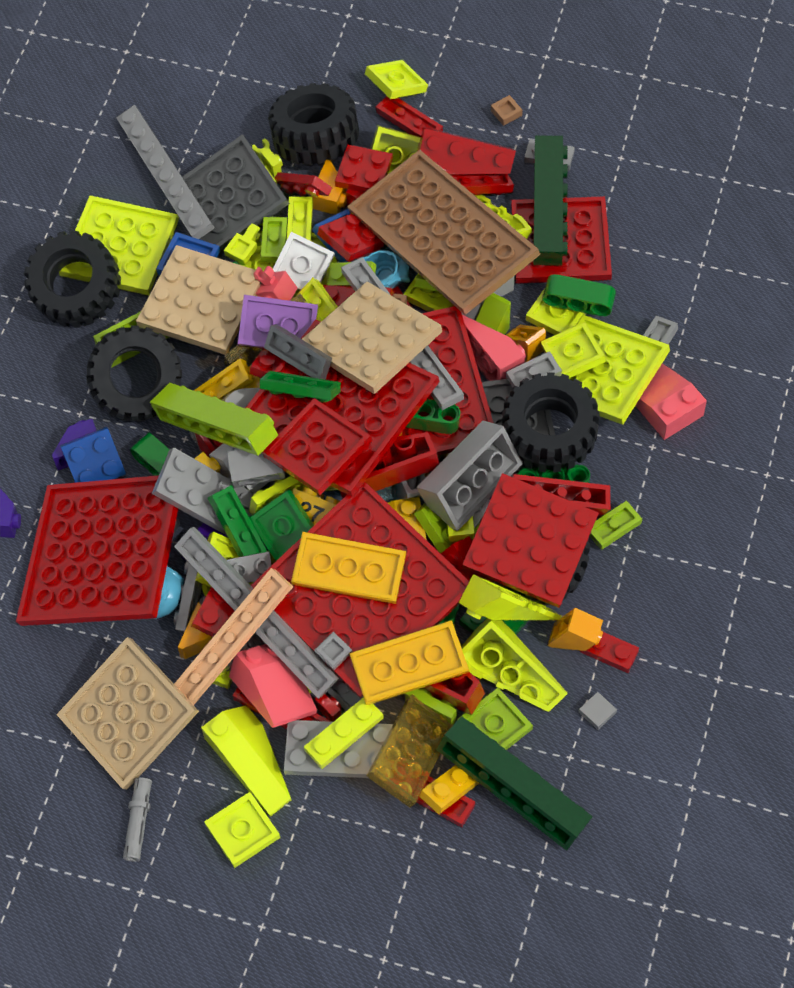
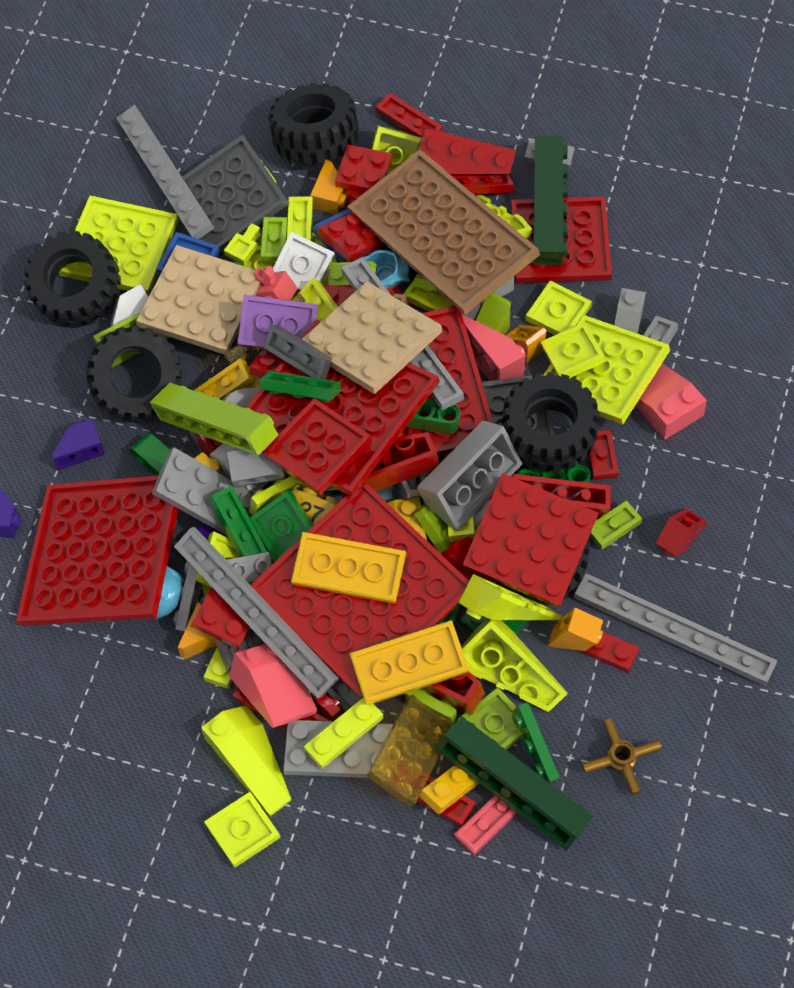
tan plate [57,637,199,790] -> none
blue plate [60,427,126,483] -> none
light grey pin [123,778,152,862] -> none
light nougat plate [174,568,293,705] -> none
neon yellow plate [252,139,283,178] -> none
red plate [274,172,332,197] -> none
light grey tile [314,632,353,671] -> none
neon yellow plate [365,60,428,99] -> none
medium nougat plate [491,95,522,126] -> none
light grey plate [506,351,562,387] -> none
green beam [542,274,616,316] -> none
light grey tile [579,692,617,730] -> none
none -> white slope [110,284,148,327]
none -> coral tile [454,795,518,855]
none -> green plate [512,702,560,783]
none -> light grey plate [574,573,777,686]
none -> pearl gold bar [582,718,662,796]
none -> red plate [589,430,619,481]
none -> light grey slope [614,288,646,334]
none -> red slope [656,508,708,557]

